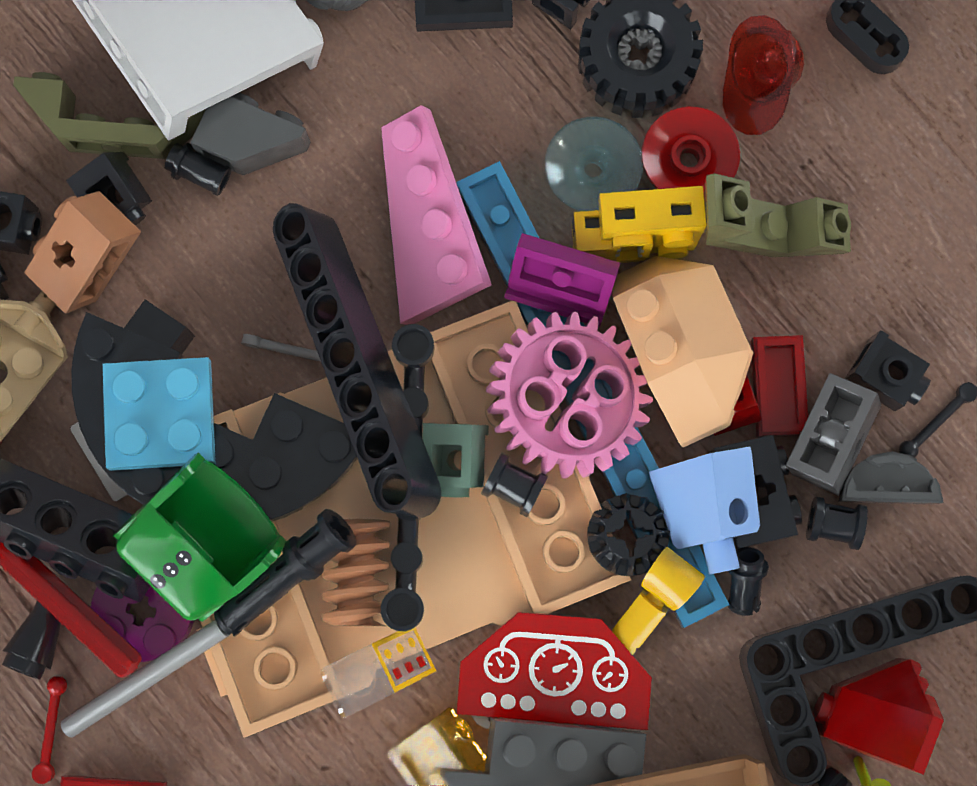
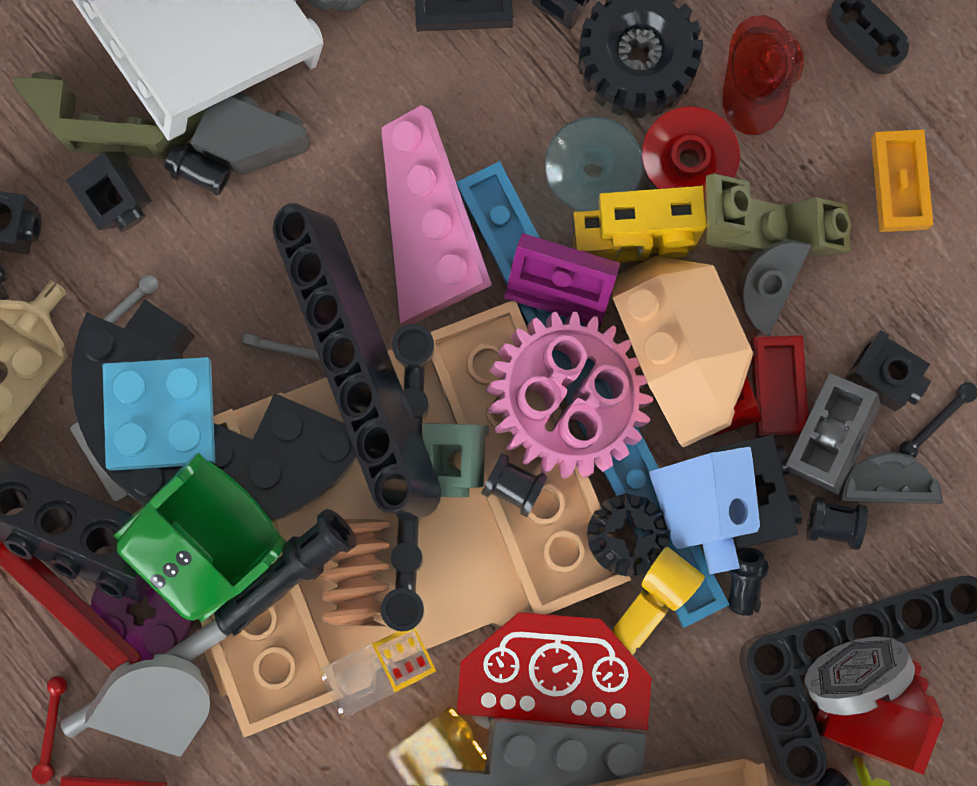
black cone [2,601,61,680] -> none
nougat brick [24,191,141,314] -> none
none -> light grey hinge [75,275,159,344]
none -> light grey tile [85,654,210,757]
none -> dark grey plate [737,239,811,336]
none -> light grey tile [804,637,915,715]
none -> light orange plate [871,129,934,232]

